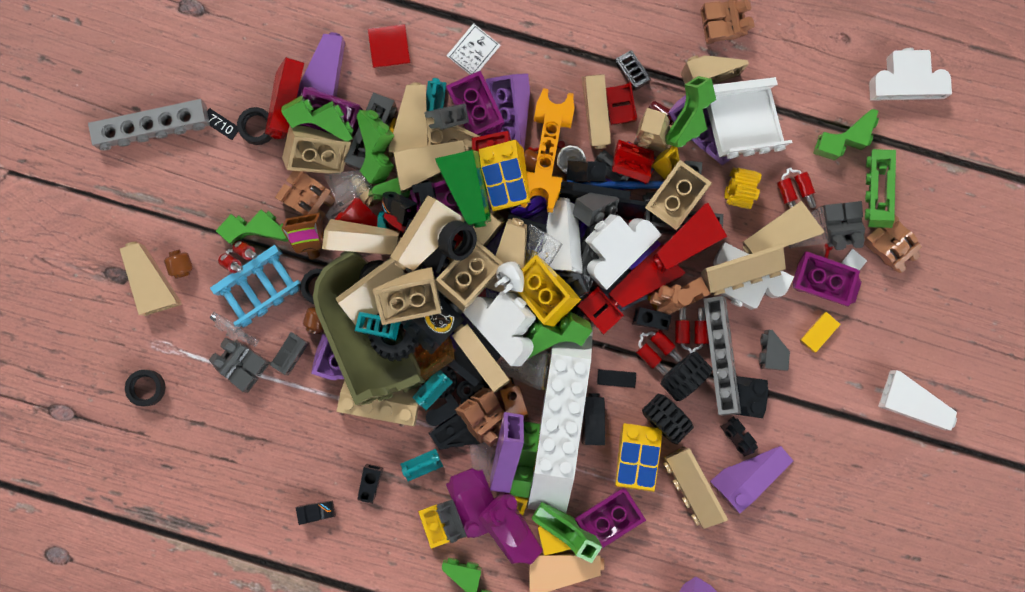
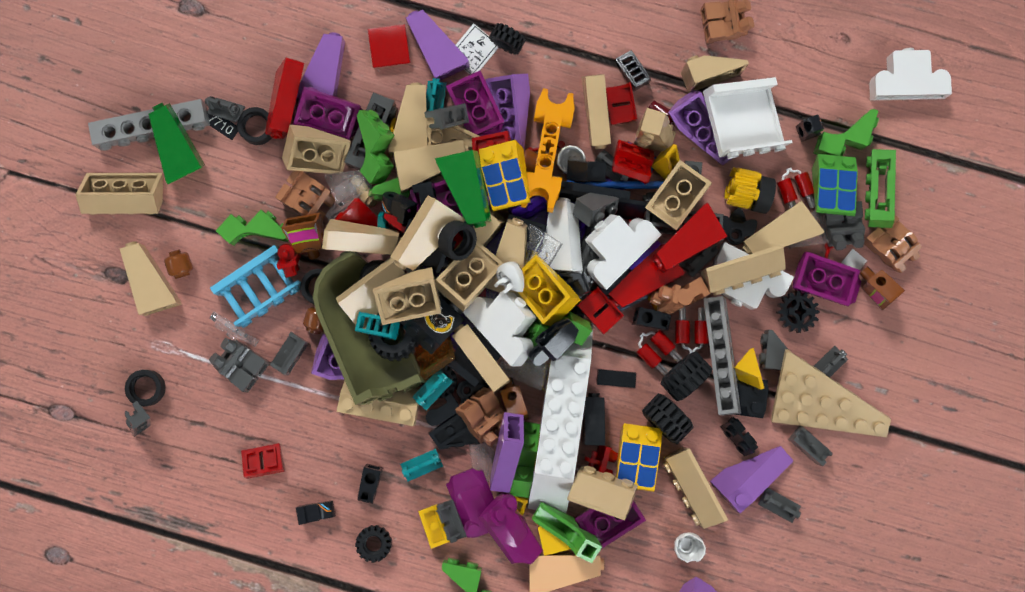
red piece [218,240,257,273] -> none
bright green arch [281,96,354,141] -> none
bright green arch [665,76,716,147] -> none
yellow tile [800,312,841,353] -> none
white slope [878,370,957,431] -> none
none -> tan slope [75,173,163,215]
none -> dark grey hinge [125,401,151,437]
none -> green slope [149,102,205,184]
none -> dark grey hinge [205,96,245,122]
none -> red piece [241,443,285,479]
none -> red hips [276,244,301,278]
none -> black tyre [355,525,392,563]
none -> medium lavender slope [406,10,470,81]
none -> black tyre [489,23,526,55]
none -> black hinge [529,318,579,366]
none -> tan slope [567,466,638,521]
none -> red hips [584,445,618,474]
none -> white hair [674,532,706,563]
none -> dark grey hinge [679,244,719,277]
none -> black plate [723,208,757,245]
none -> yellow slope [734,348,765,389]
none -> black tyre [750,176,776,214]
none -> dark grey hinge [758,488,801,523]
none -> tan wing [771,349,891,437]
none -> black gear [776,291,820,333]
none -> dark grey hinge [788,426,833,466]
none -> black leg [796,115,824,142]
none -> slope [812,154,858,216]
none -> dark grey hinge [814,346,848,378]
none -> dark orange torso [859,266,905,311]

